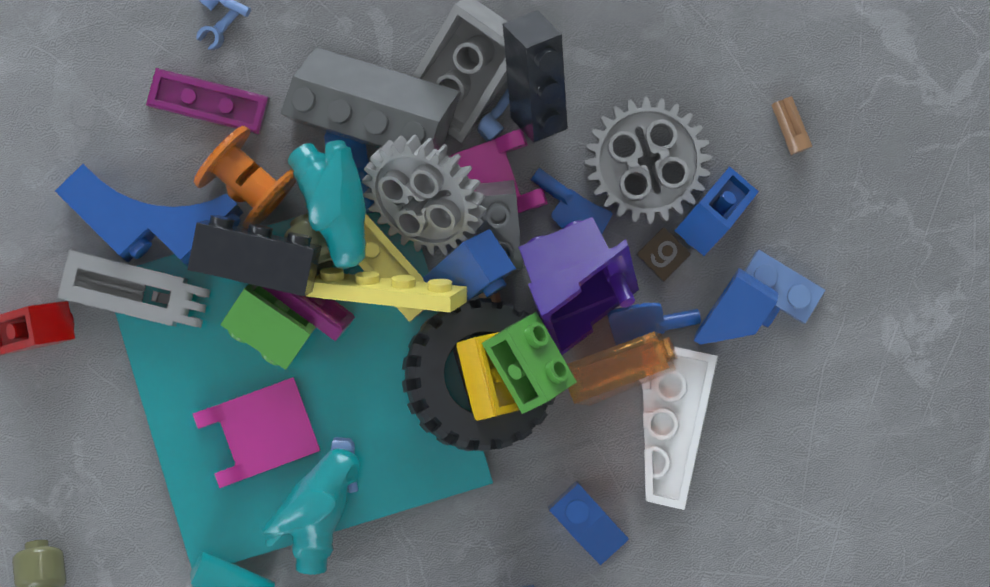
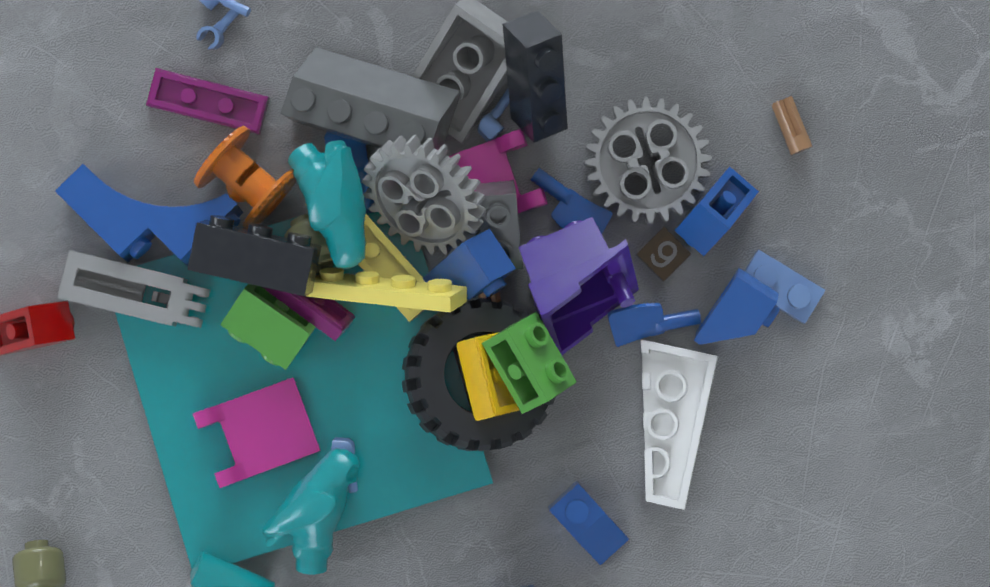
clear orange slope [567,331,678,406] -> none

